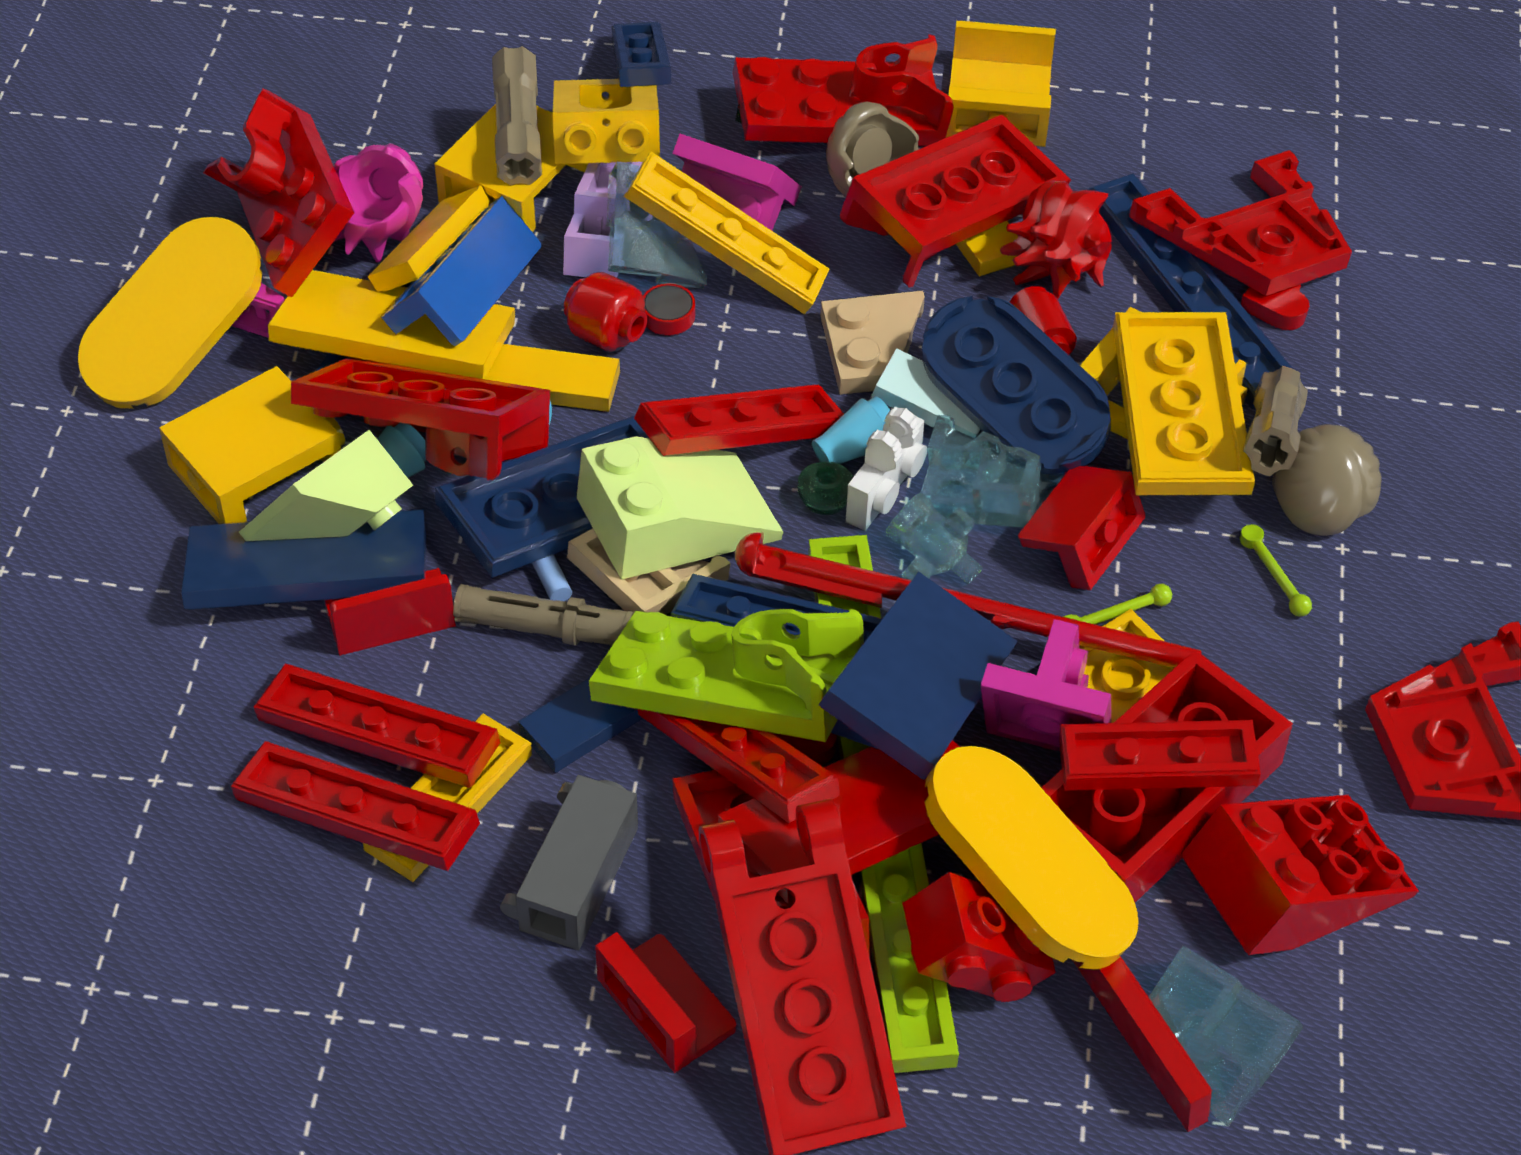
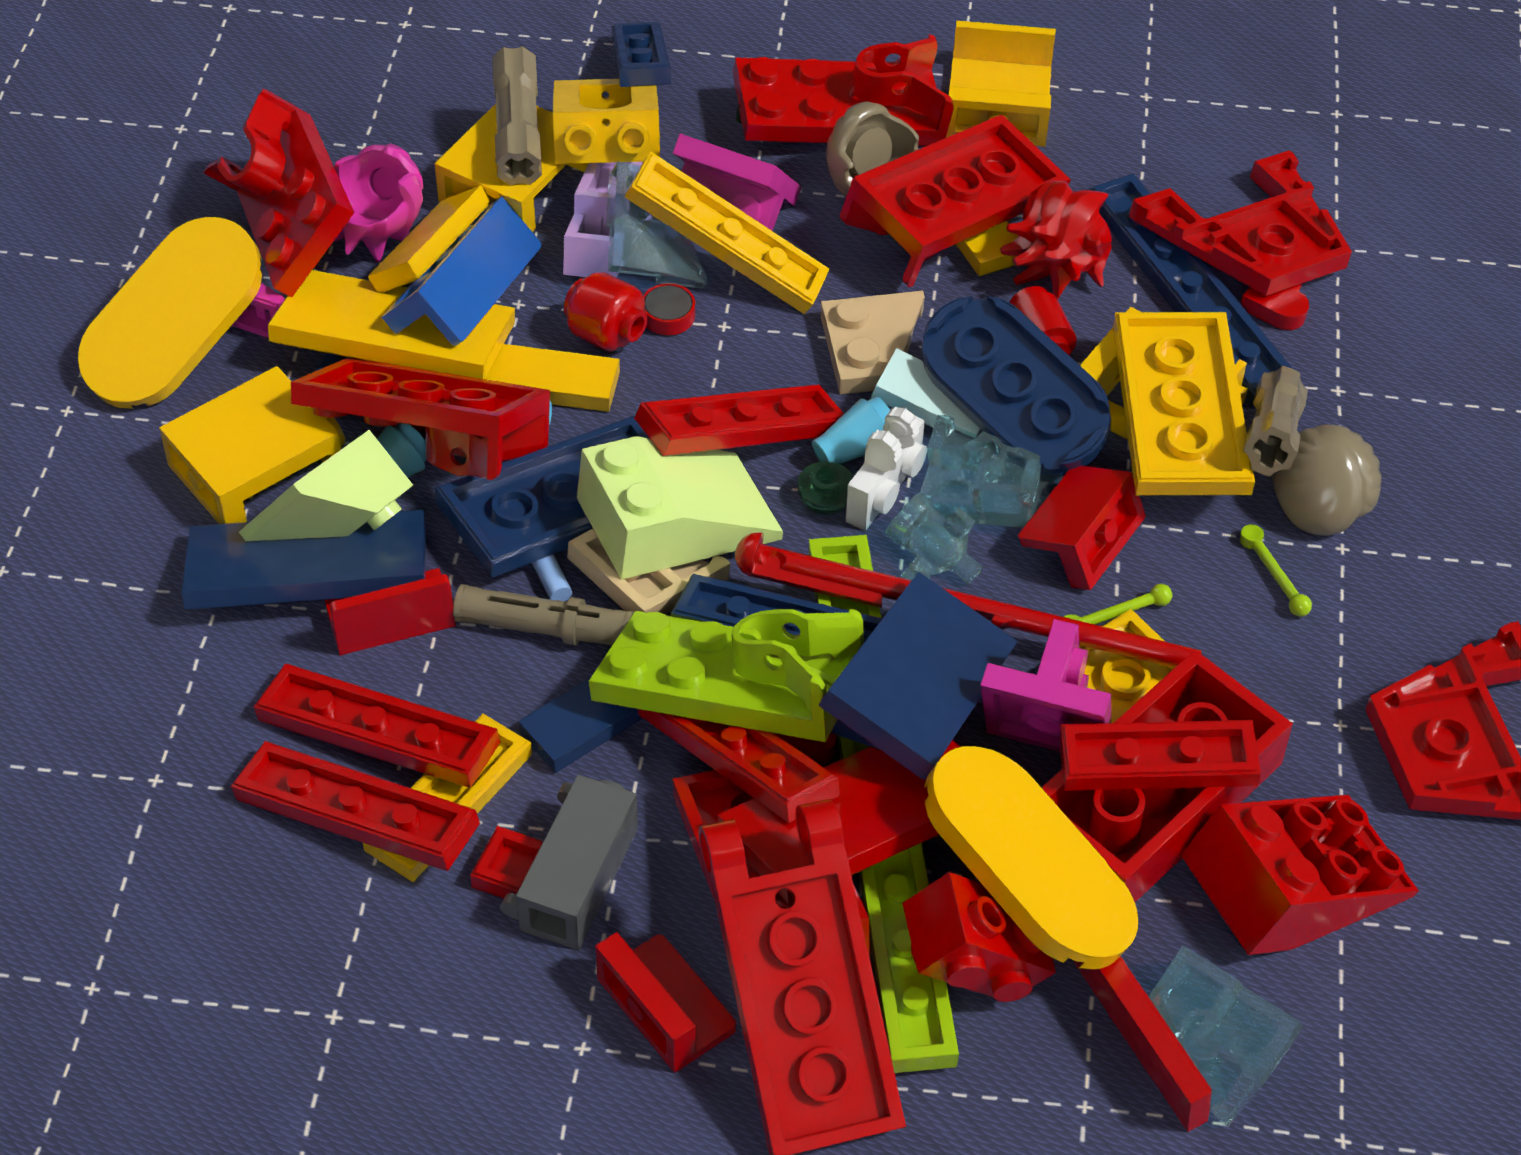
none -> red tile [470,826,544,899]

